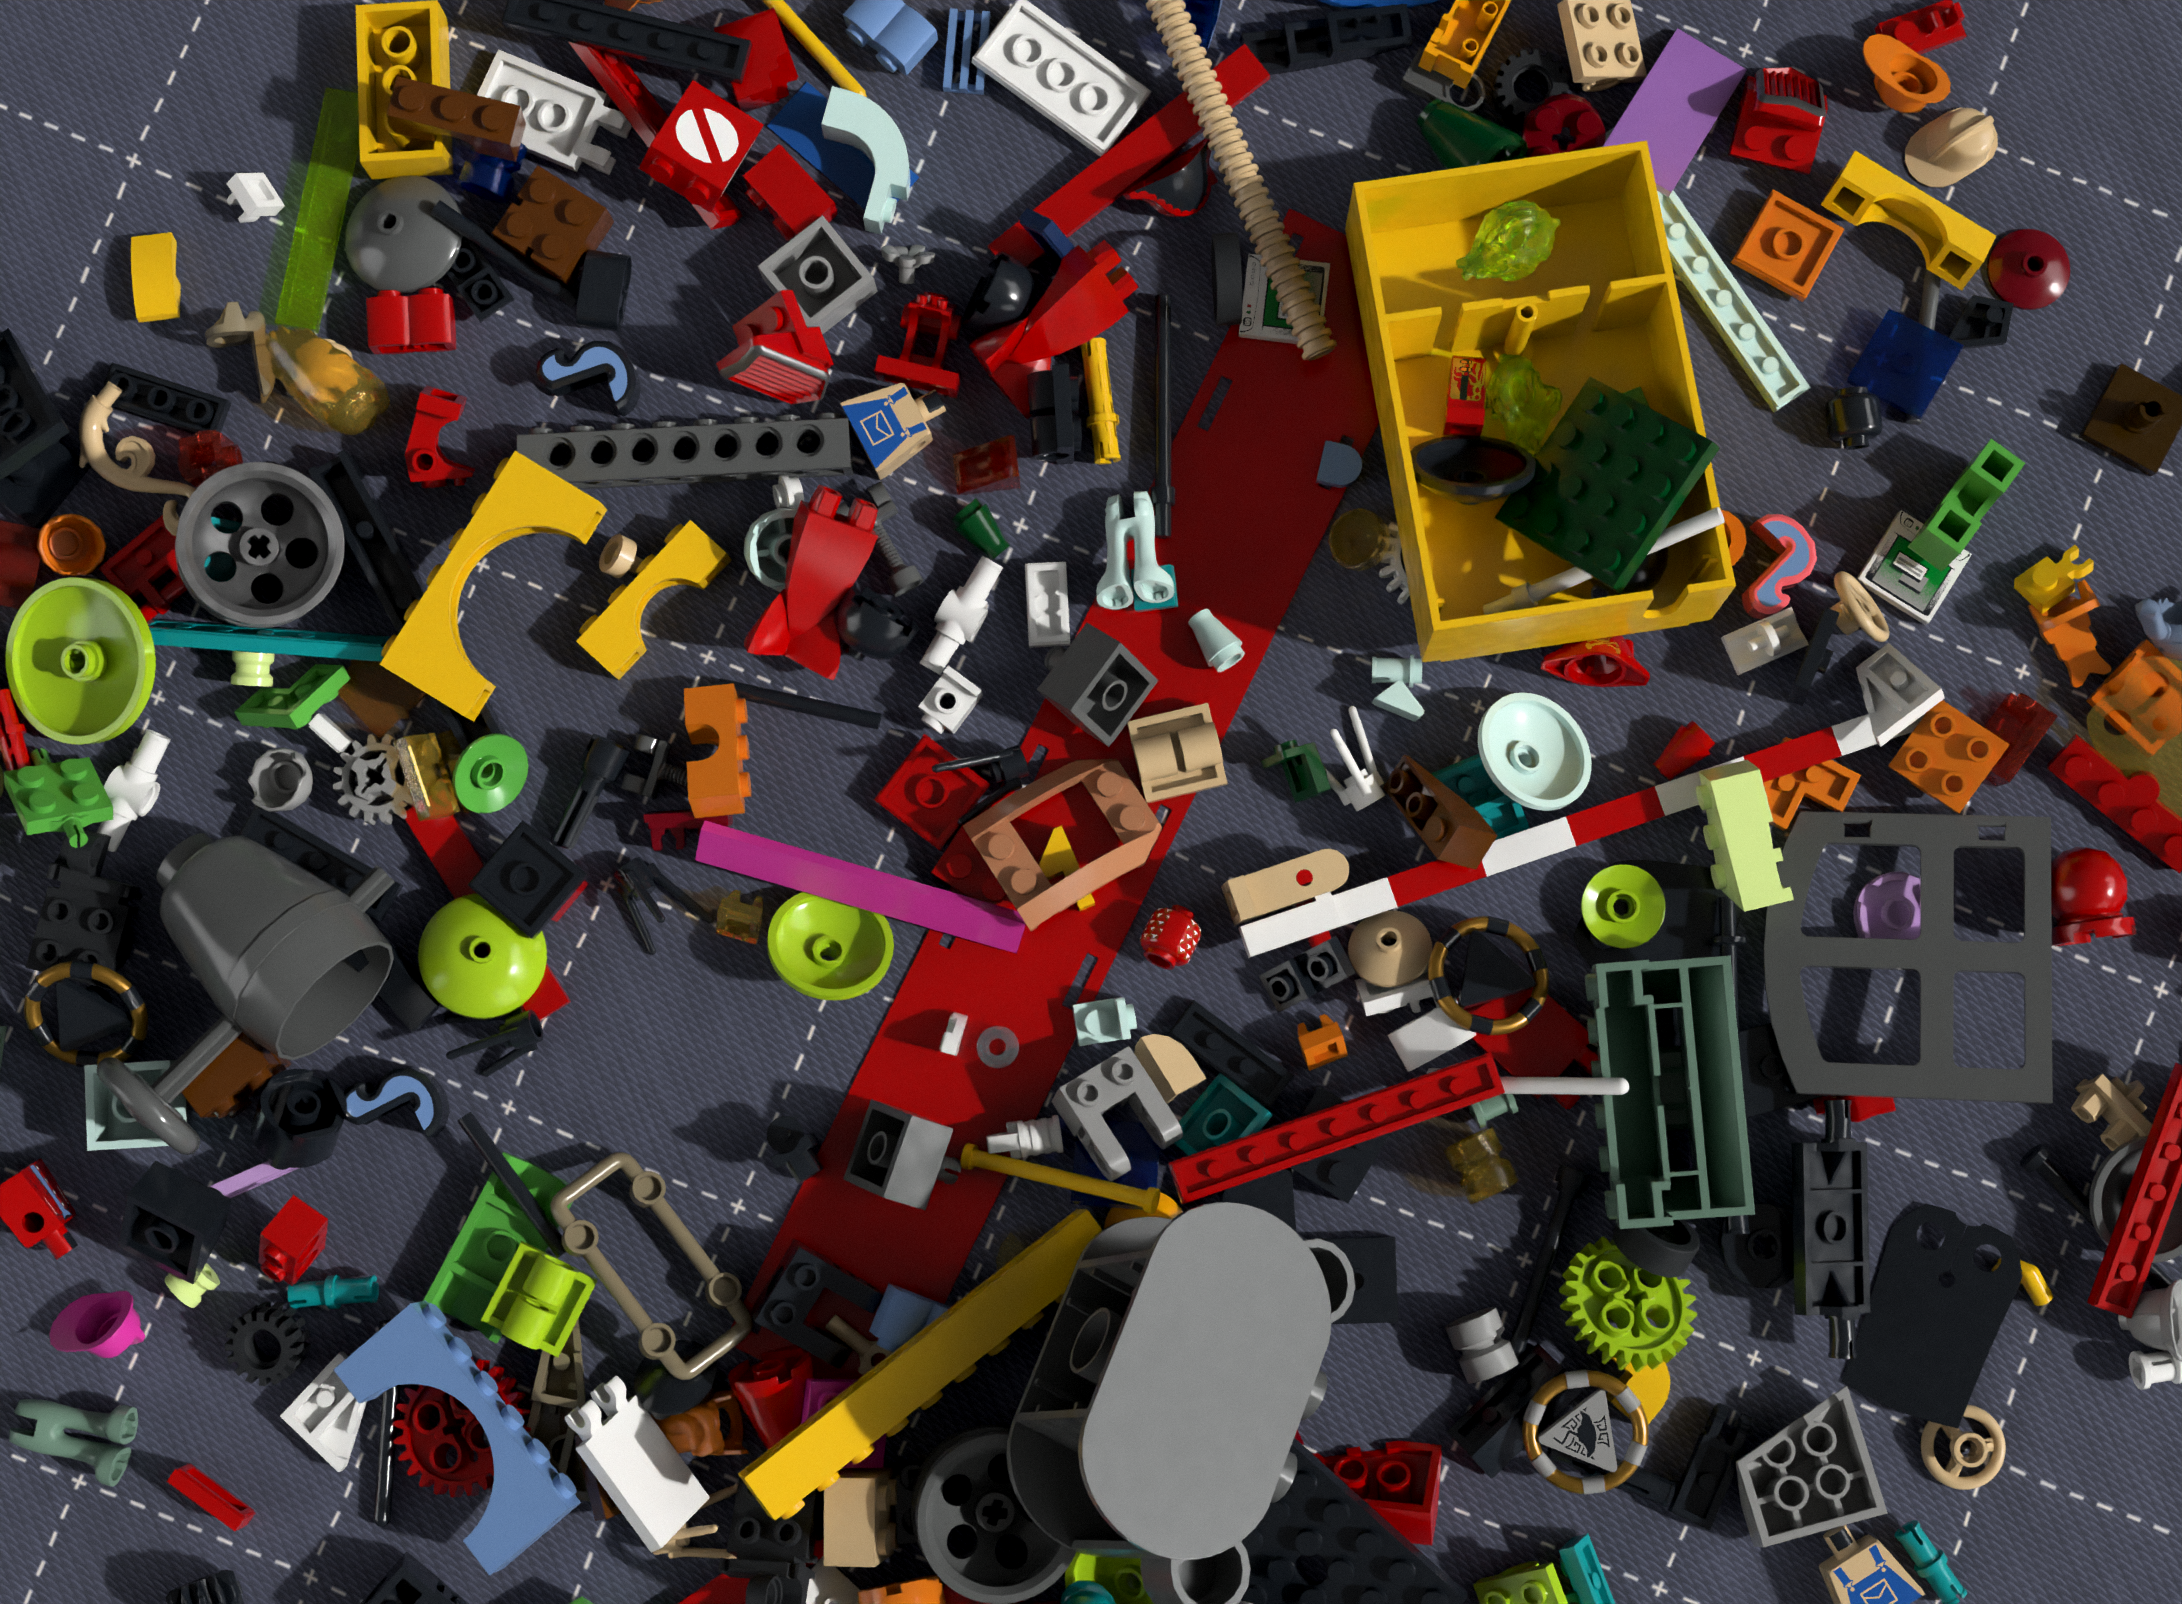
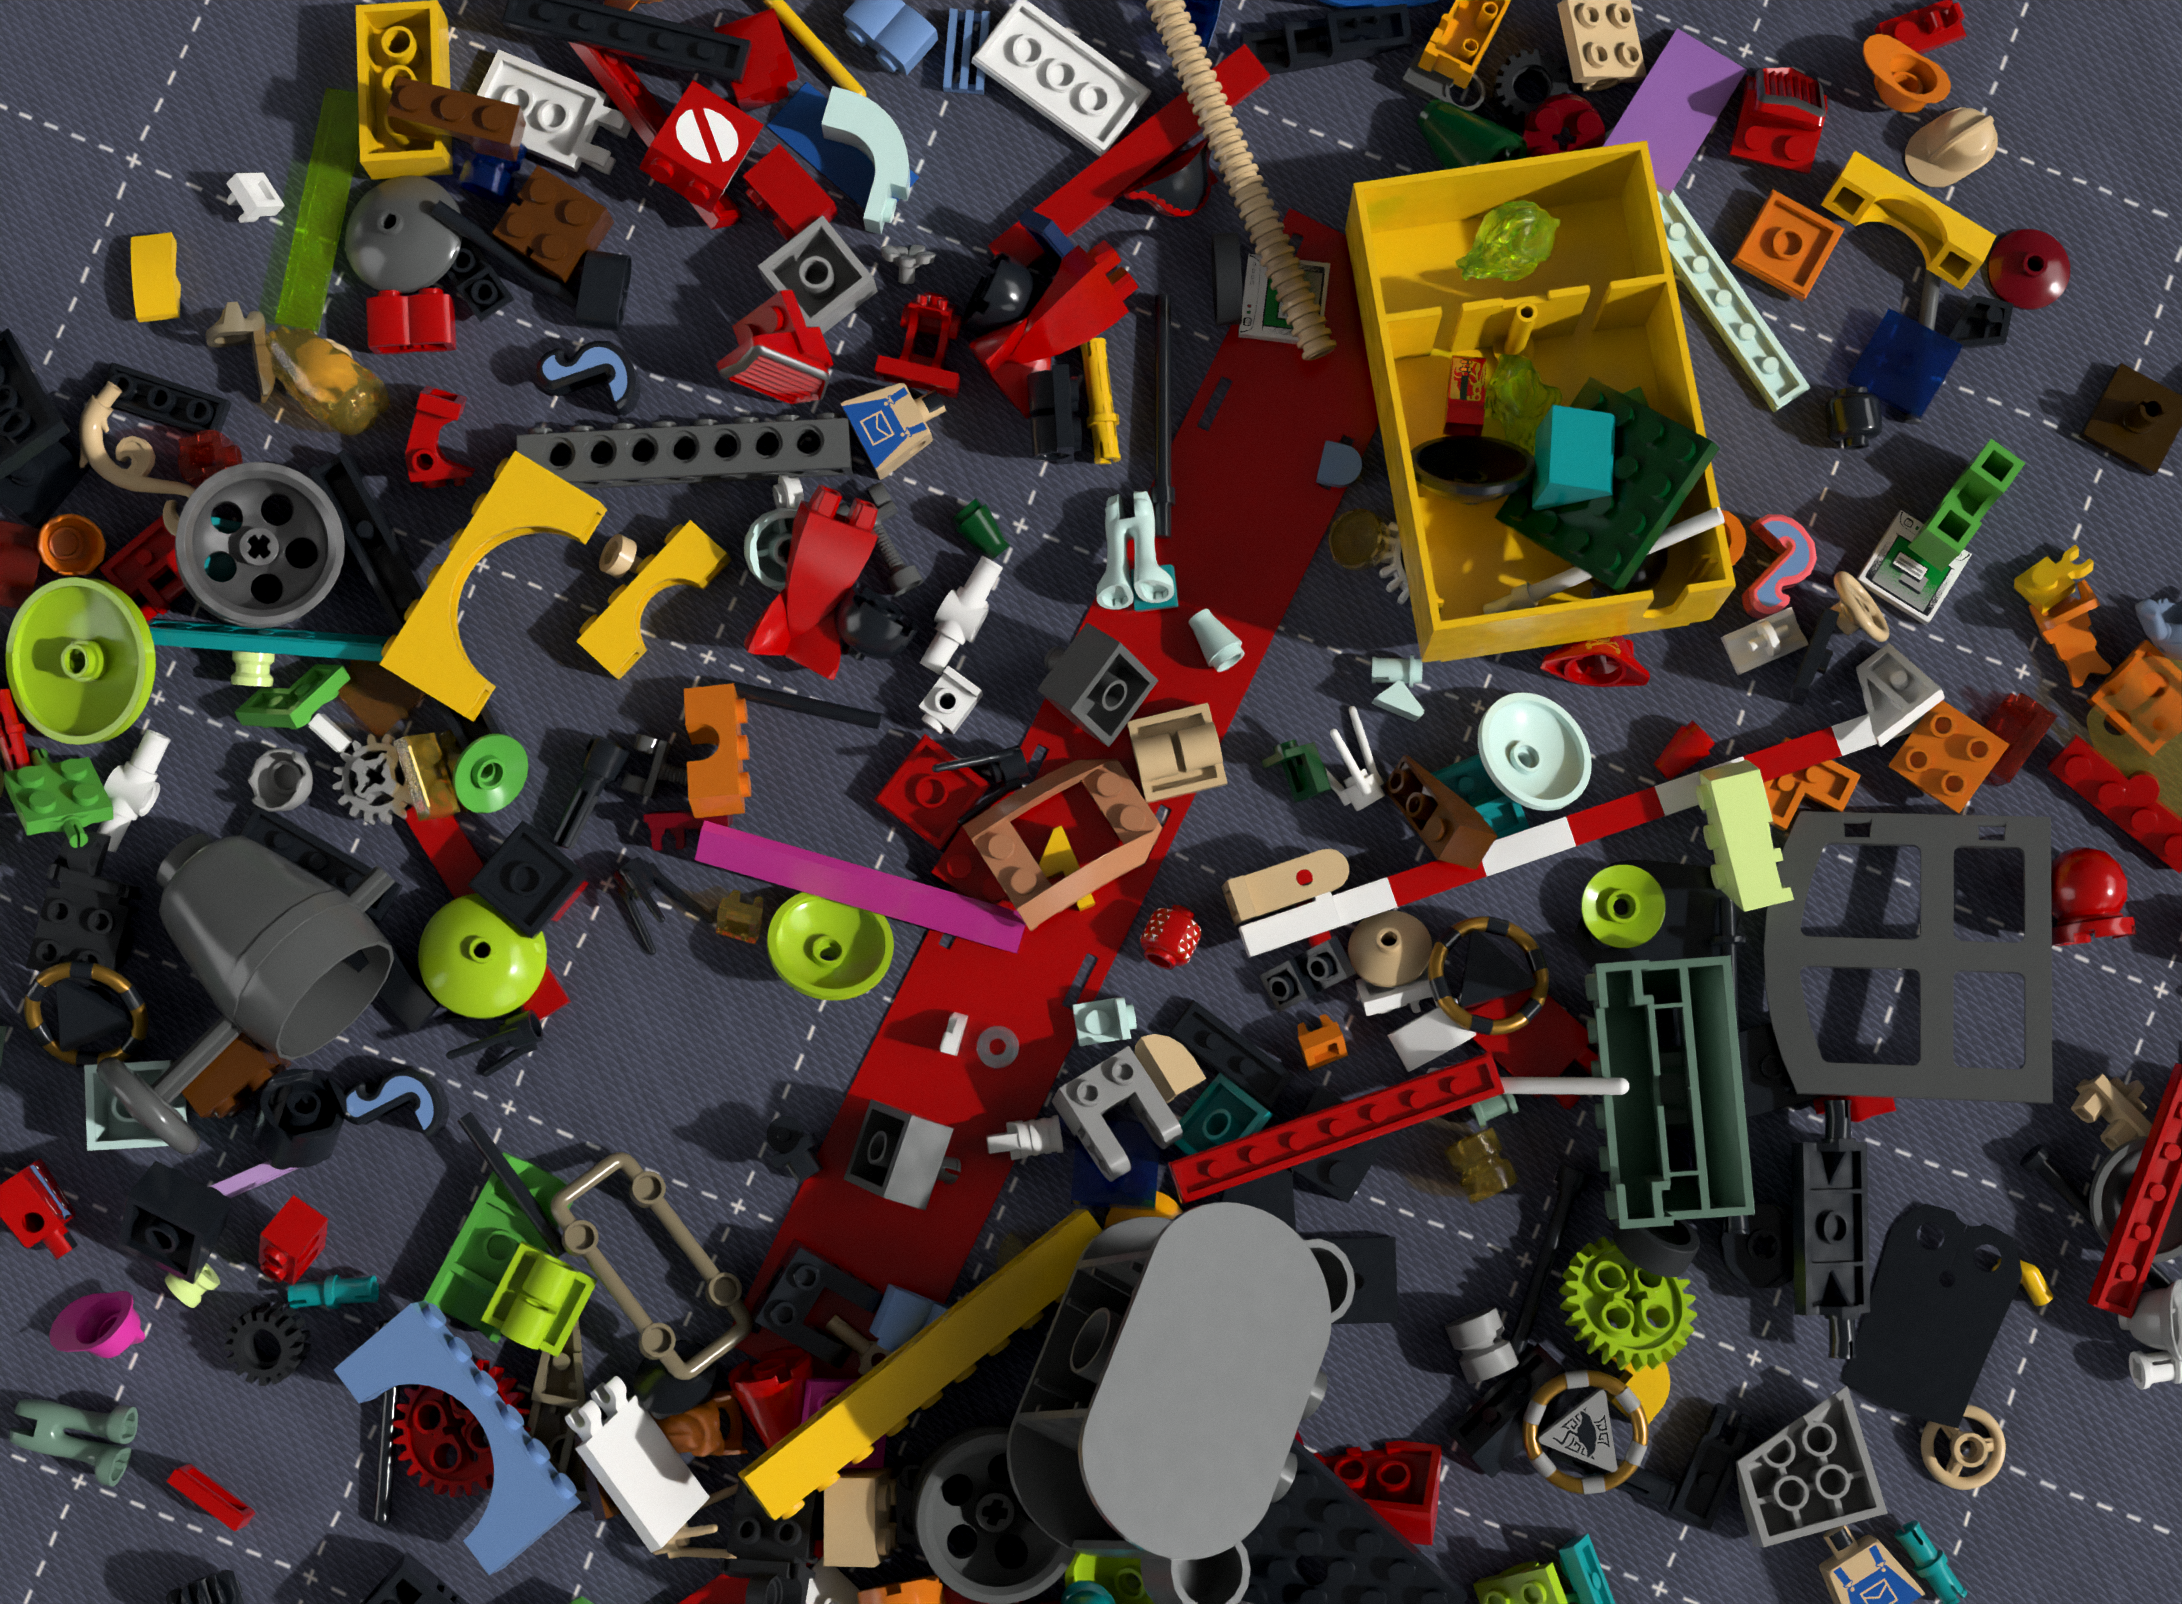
white wing [280,1352,367,1472] -> none
clear red slope [952,435,1021,495] -> none
yellow bar [961,1143,1160,1214] -> none
white plate [1025,562,1070,648] -> none
lavender tile [1853,872,1920,940] -> none
none -> teal slope [1532,405,1616,511]

